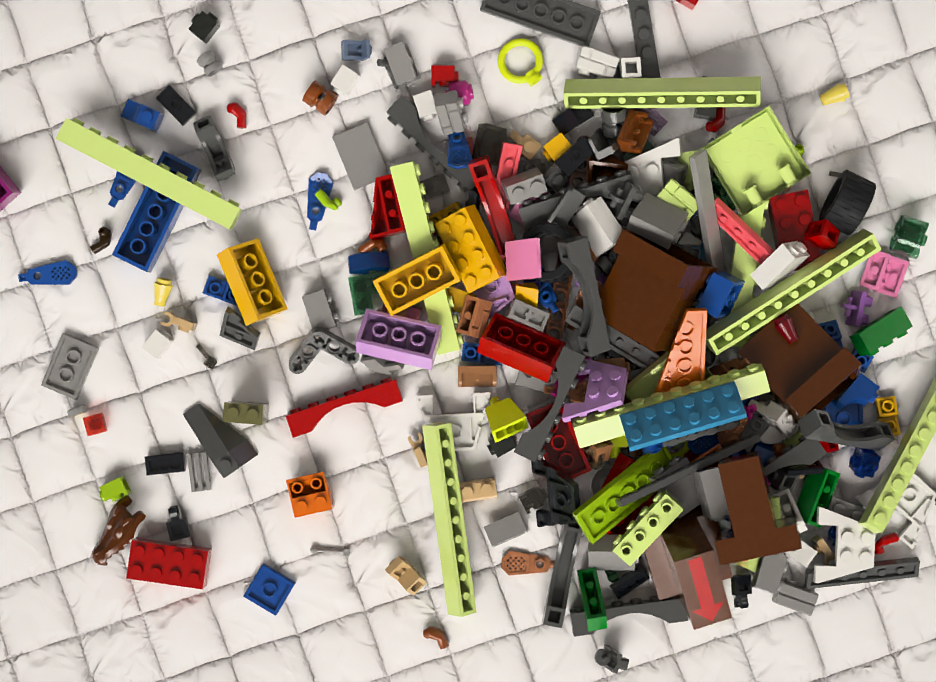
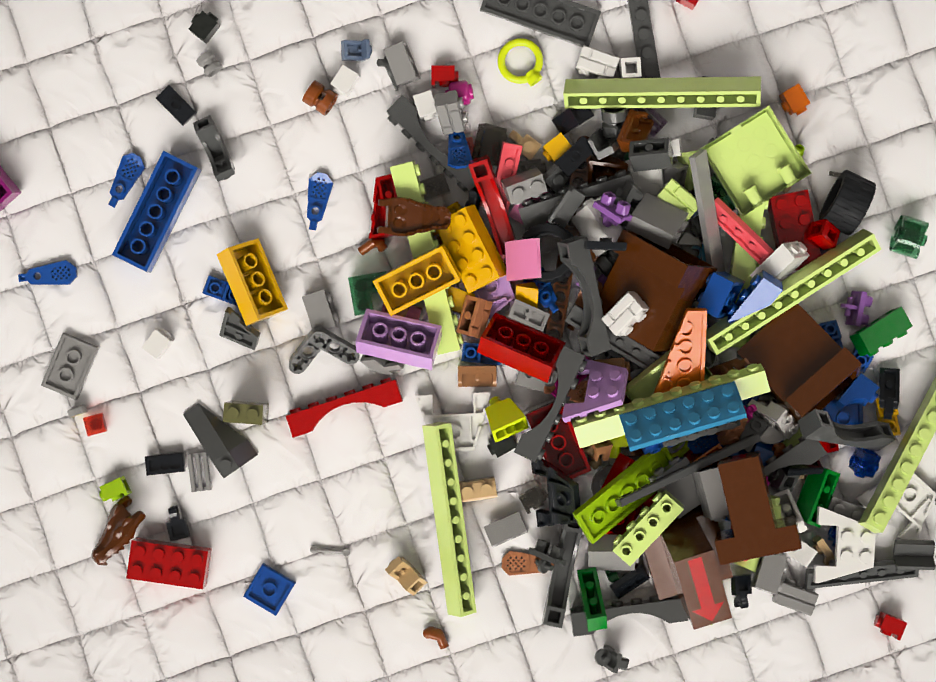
yellowish green brick [55,118,243,230] -> none
dark brown arm [90,227,112,254] -> none
blue arch [120,99,164,133] -> none
light yellow cone [154,277,173,307] -> none
tan plate [160,312,197,333] -> none
clear smoke hand [196,344,217,369] -> none
red arm [226,102,247,129] -> none
orange slope [286,471,334,518] -> none
lime arm [314,189,342,210] -> none
light grey tile [332,123,389,190] -> none
blue slope [348,252,390,275] -> none
tan plate [408,432,427,468] -> none
red arm [705,107,725,133] -> none
dark red cone [774,314,799,344] -> none
light yellow cone [819,83,850,106] -> none
bright pink slope [859,251,910,299] -> none
red arm [875,532,899,555] -> none
none -> reddish brown animal [377,197,451,236]
none -> dark grey hips [528,539,567,574]
none -> black plate [584,238,627,251]
none -> medium lavender hips [592,192,633,227]
none -> white brick [602,291,649,336]
none -> dark grey brick [629,137,673,172]
none -> slope [727,270,783,323]
none -> orange brick [779,83,810,116]
none -> red brick [874,611,907,640]
none -> black hinge [878,367,900,419]
none -> dark grey panel [893,539,936,570]

